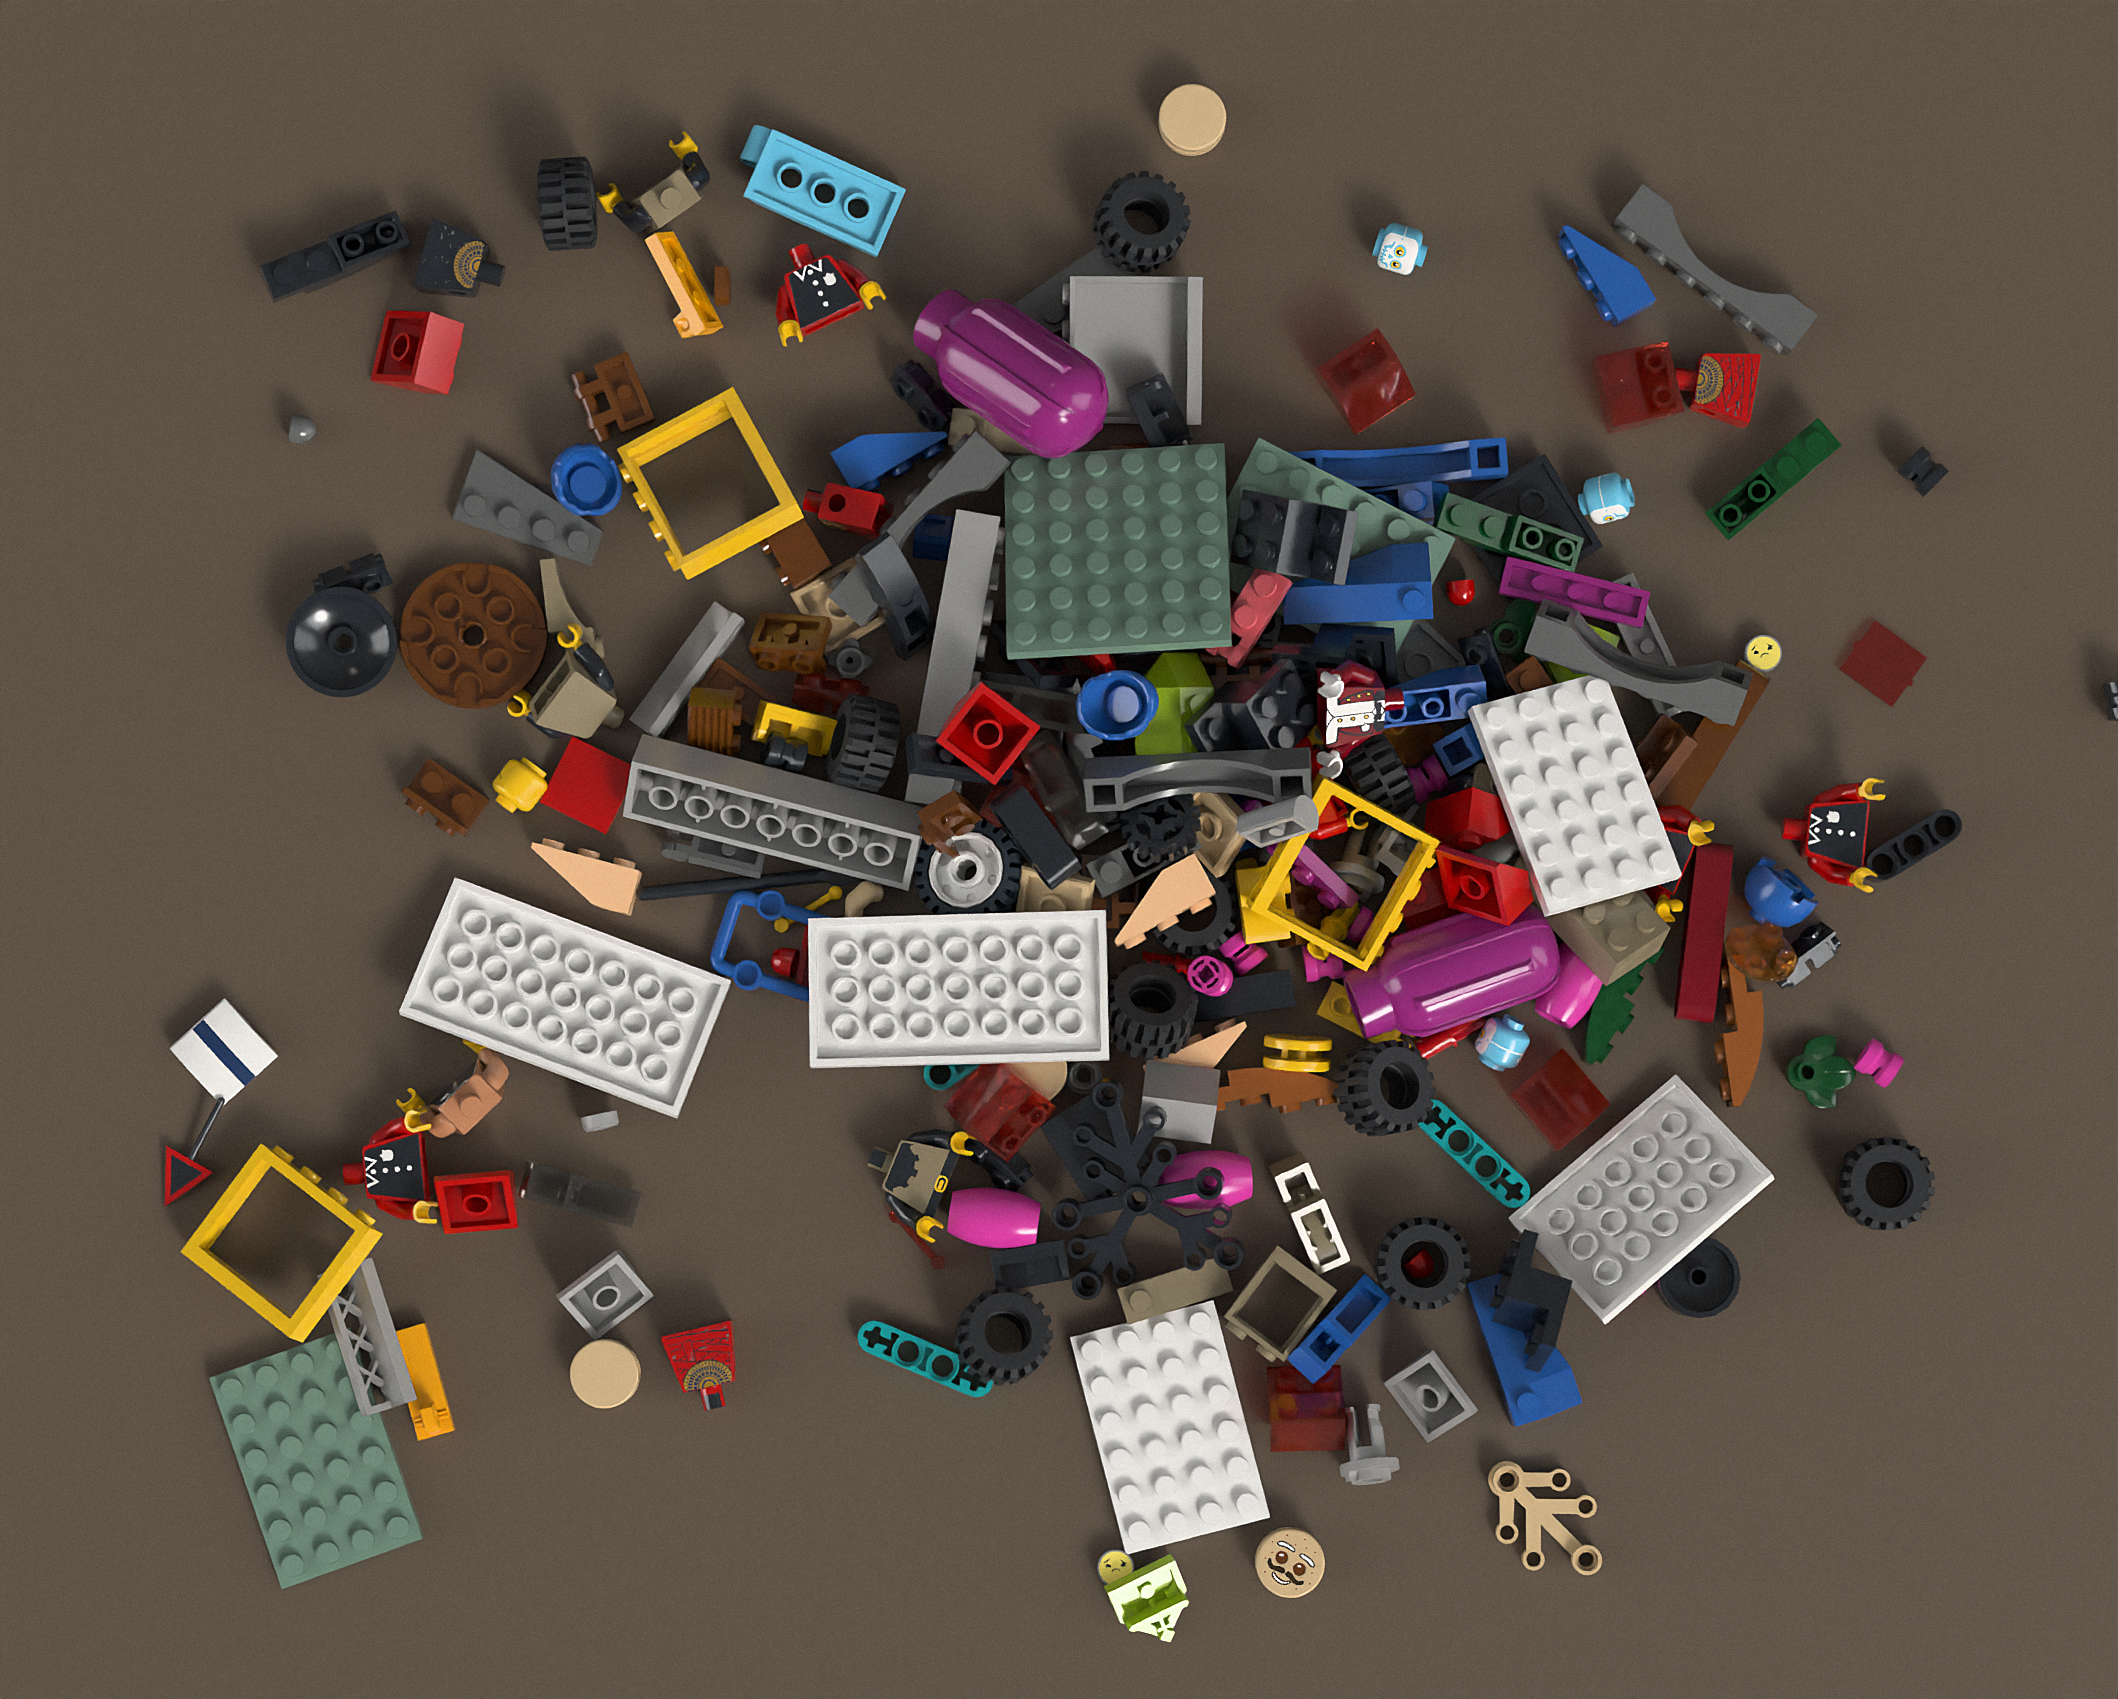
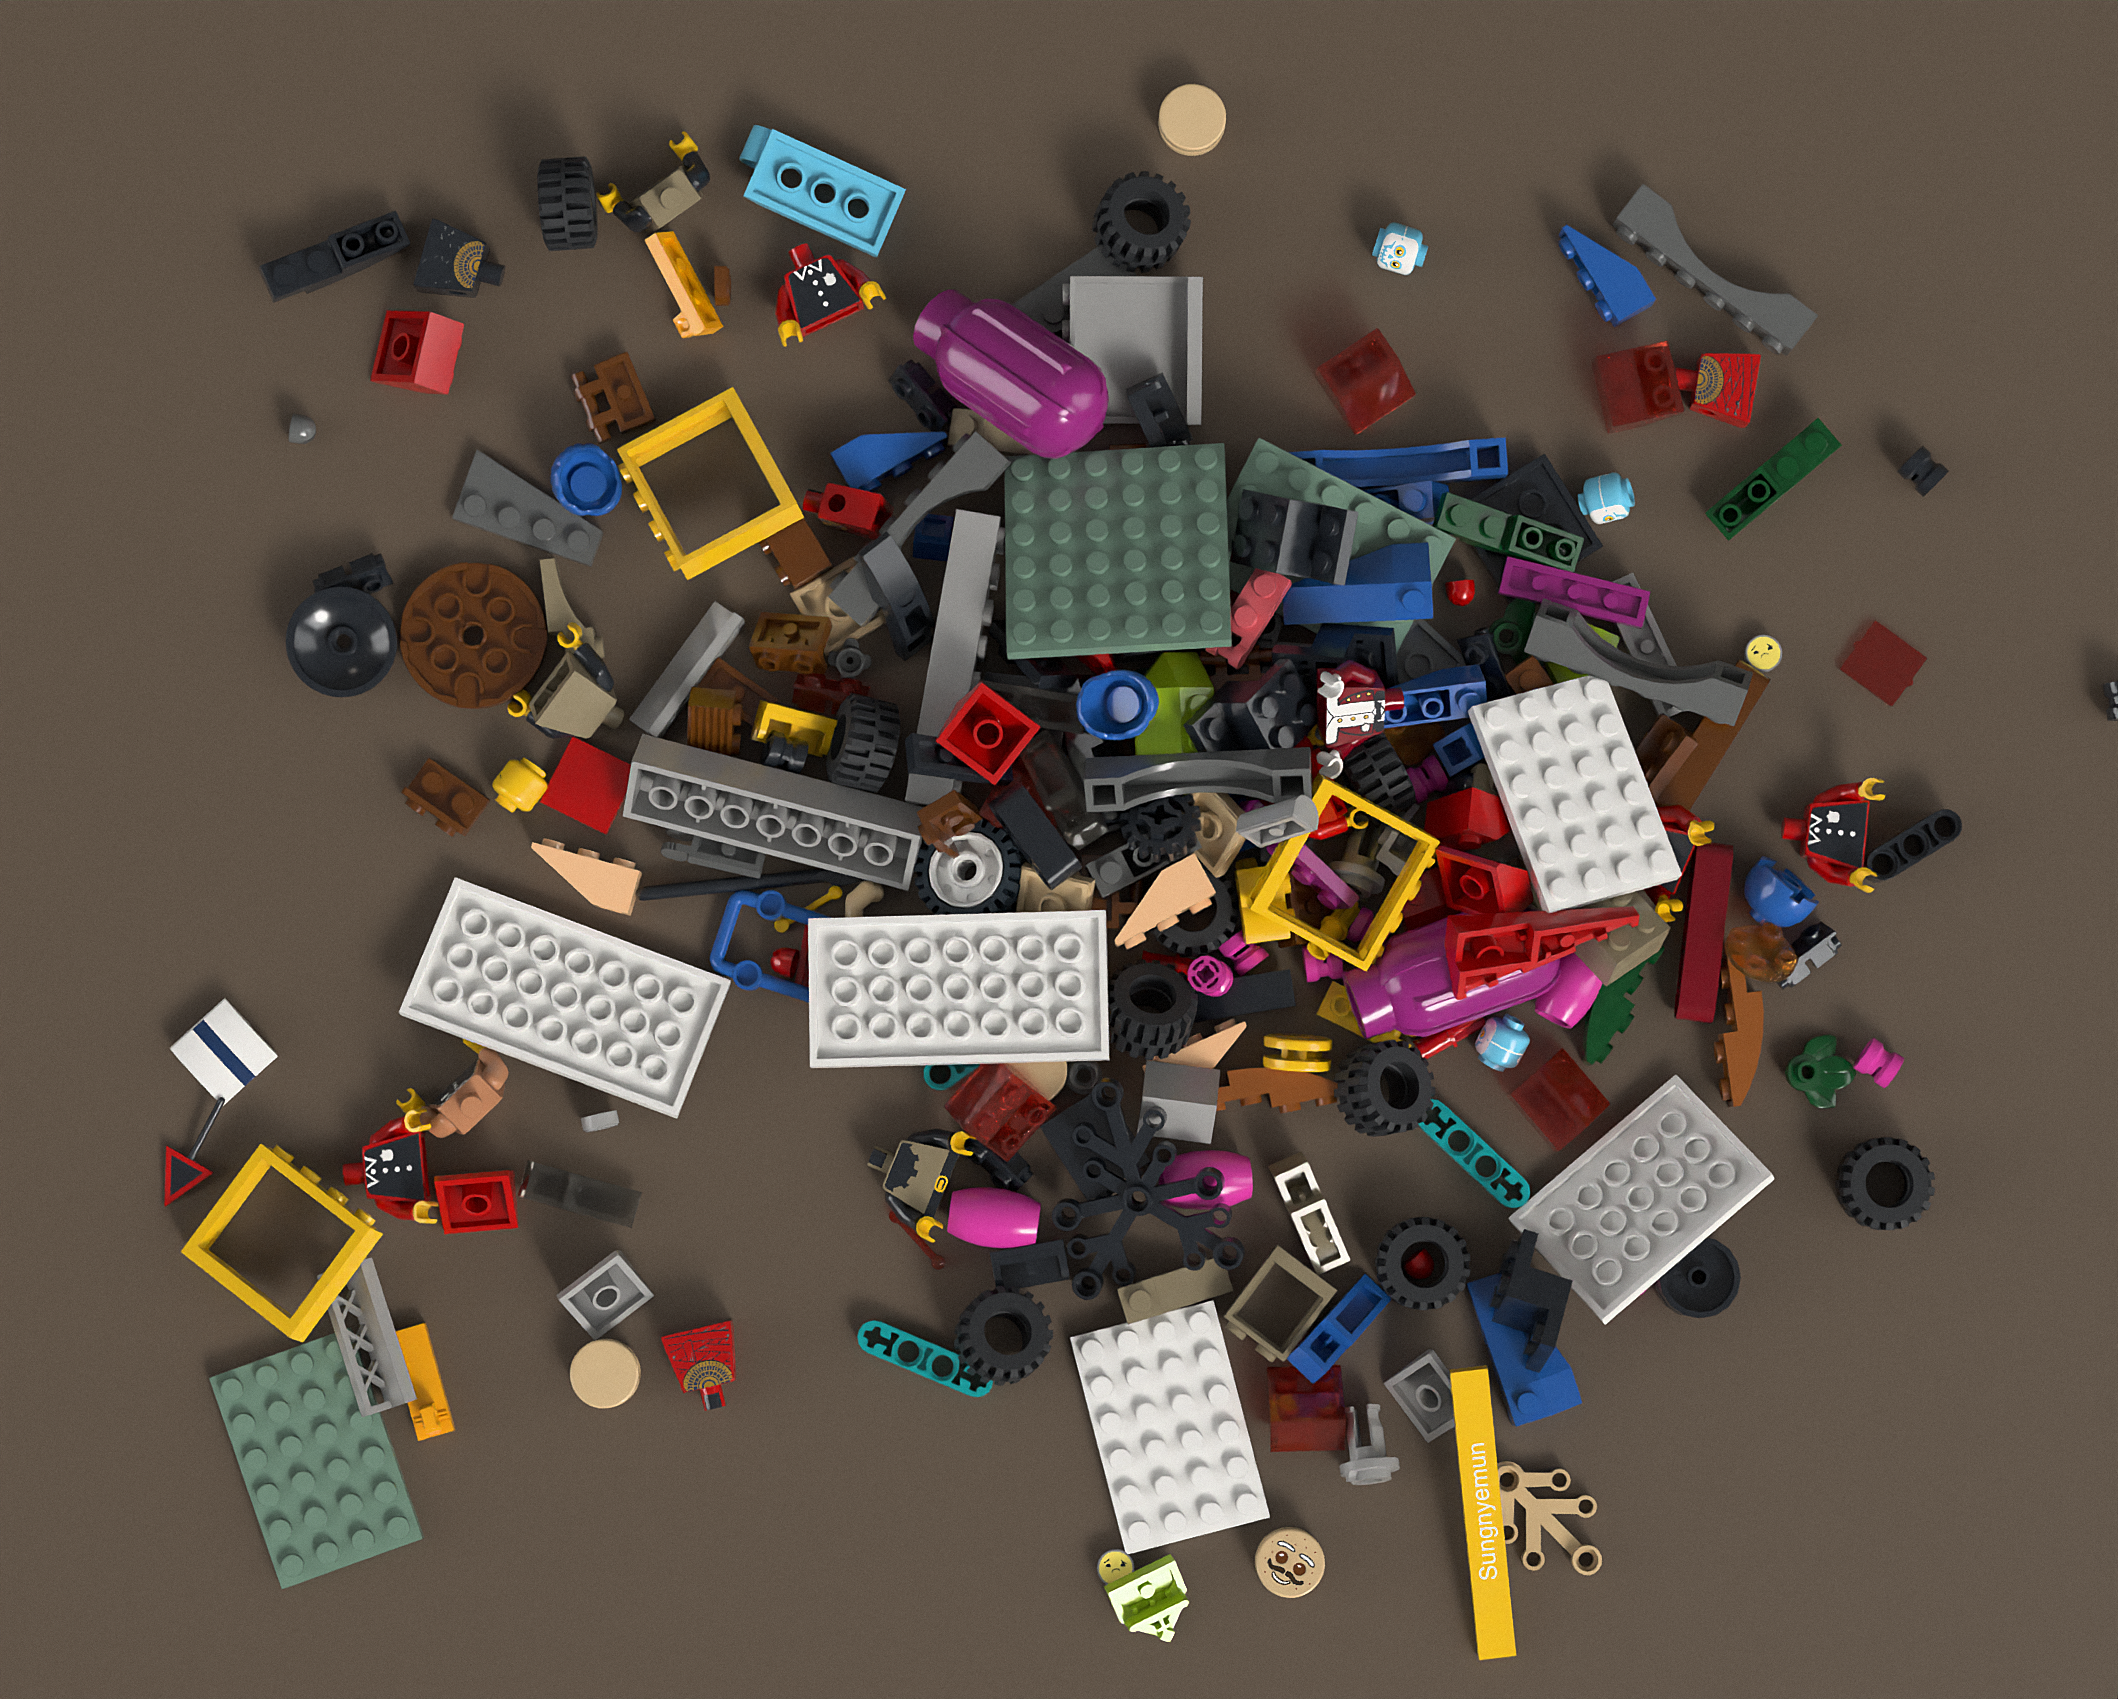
none -> red wedge [1444,906,1640,1000]
none -> yellow tile [1449,1365,1516,1660]

